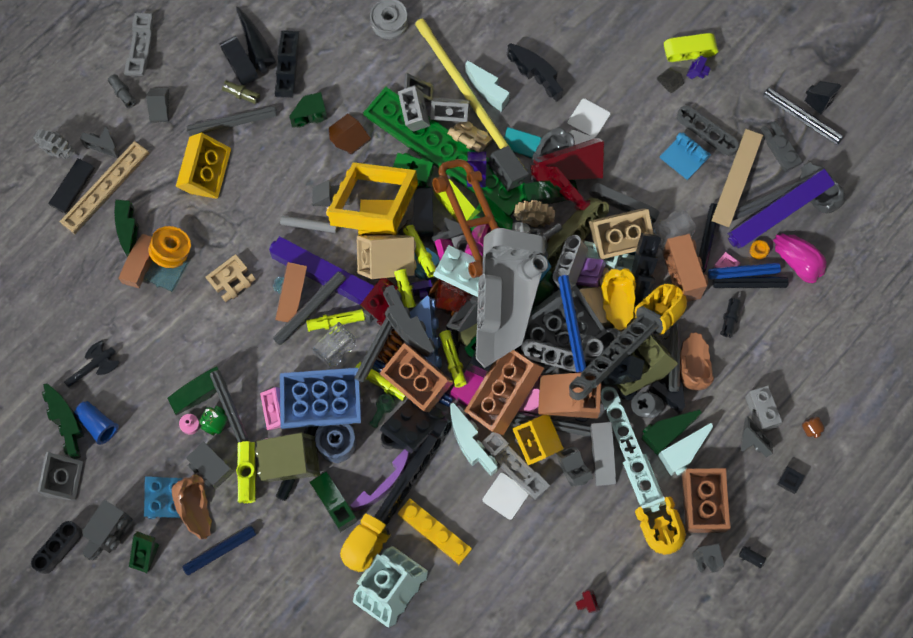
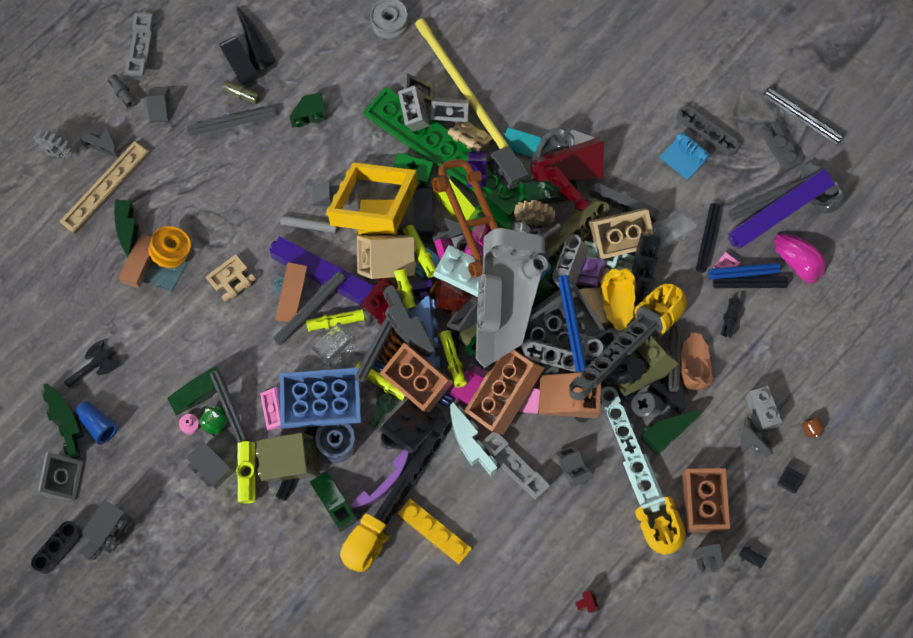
black tile [48,158,95,214] -> none
dark green slope [129,531,159,573] -> none
dark azure hinge [144,476,184,519] -> none
nougat hair [171,474,212,539] -> none
yellow slope [176,133,231,199] -> none
dark blue axle [182,526,256,575] -> none
black slope [275,30,299,98] -> none
reddish brown slope [329,113,371,154] -> none
light aqua slope [353,546,428,628] -> none
light aqua slope [466,61,510,112] -> none
white sticker [482,473,529,520] -> none
black slope [507,43,563,102] -> none
dark grey axle [512,412,591,437] -> none
yellow slope [512,415,564,465] -> none
white sticker [568,99,610,137] -> none
light grey slope [590,422,616,486] -> none
clear smoke slope [657,68,684,93] -> none
light aqua slope [658,423,713,476] -> none
nougat brick [662,234,708,302] -> none
neon yellow beam [663,33,718,62] -> none
dark purple tile [686,55,711,79] -> none
tan tile [711,129,763,227] -> none
light orange tile [750,240,770,260] -> none
black slope [804,81,842,114] -> none

